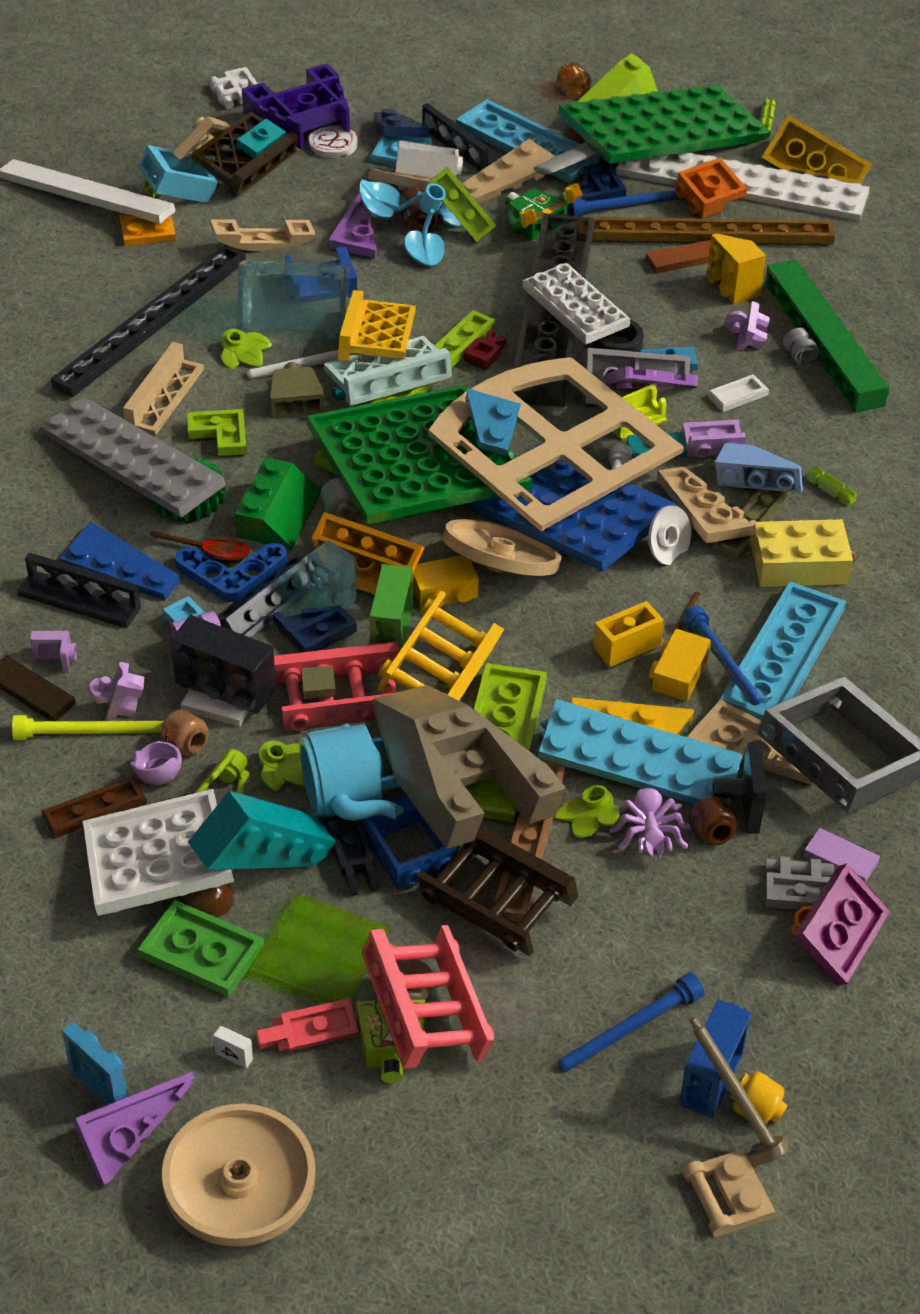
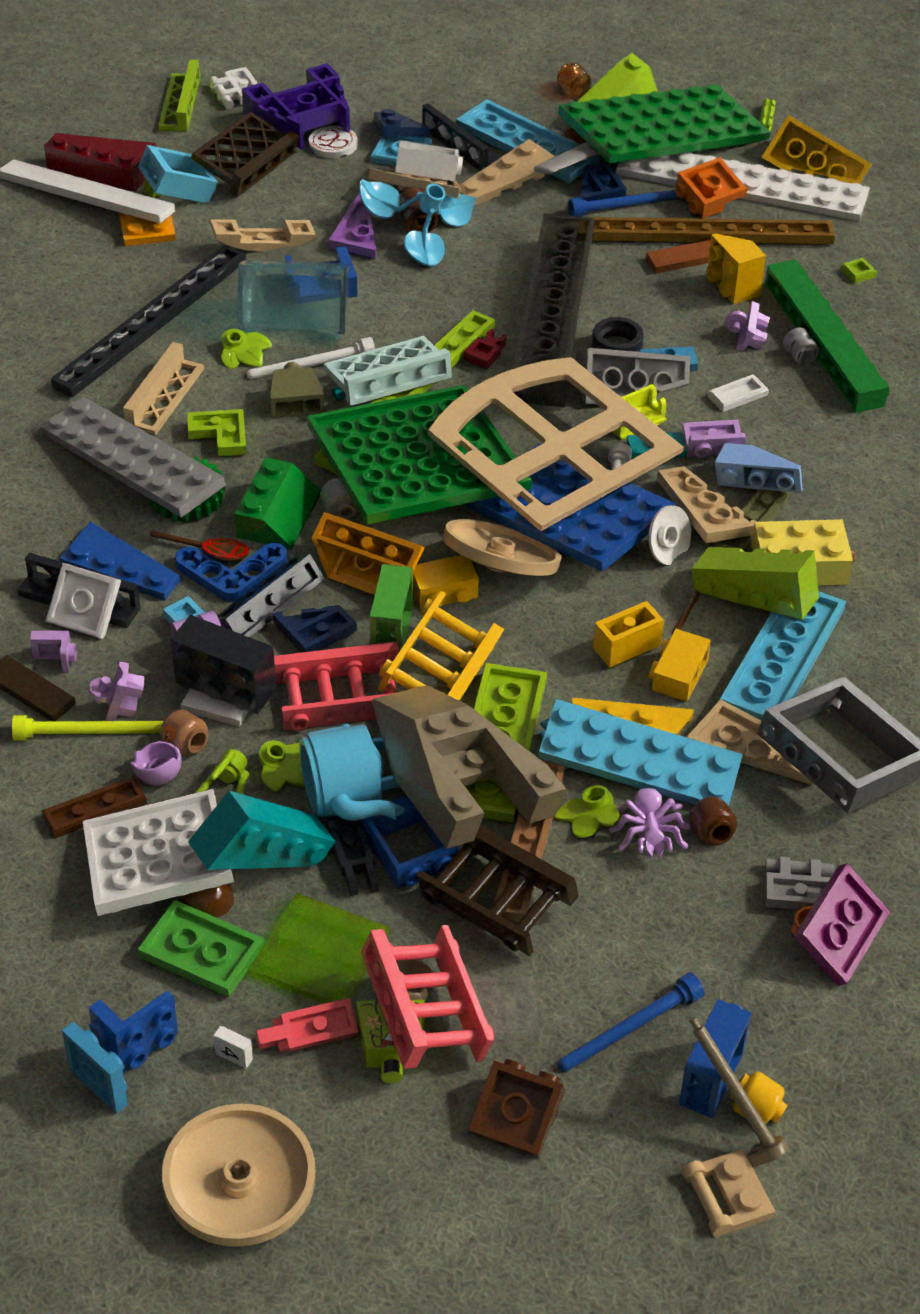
medium lavender wing [72,1072,195,1188] -> none
tan wing [173,116,230,160] -> none
teal plate [236,119,286,158] -> none
olive tile [301,666,336,699] -> none
clear light blue brick [307,540,356,609] -> none
yellow fence [338,290,416,362] -> none
lime plate [427,167,496,243] -> none
dark azure wing [465,388,521,456] -> none
green torso [505,183,582,242] -> none
white tile [523,263,630,345] -> none
medium lavender wing [606,367,698,390] -> none
blue piece [682,606,761,706] -> none
black tile [712,742,767,834] -> none
lavender tile [804,828,880,883] -> none
lime axle [807,466,857,506] -> none
none -> dark red wedge [44,133,156,193]
none -> white tile [45,563,121,639]
none -> blue bracket [89,991,178,1073]
none -> lime fence [158,60,200,132]
none -> reddish brown plate [468,1059,565,1157]
none -> lime wedge [691,547,819,620]
none -> lime tile [840,257,877,284]

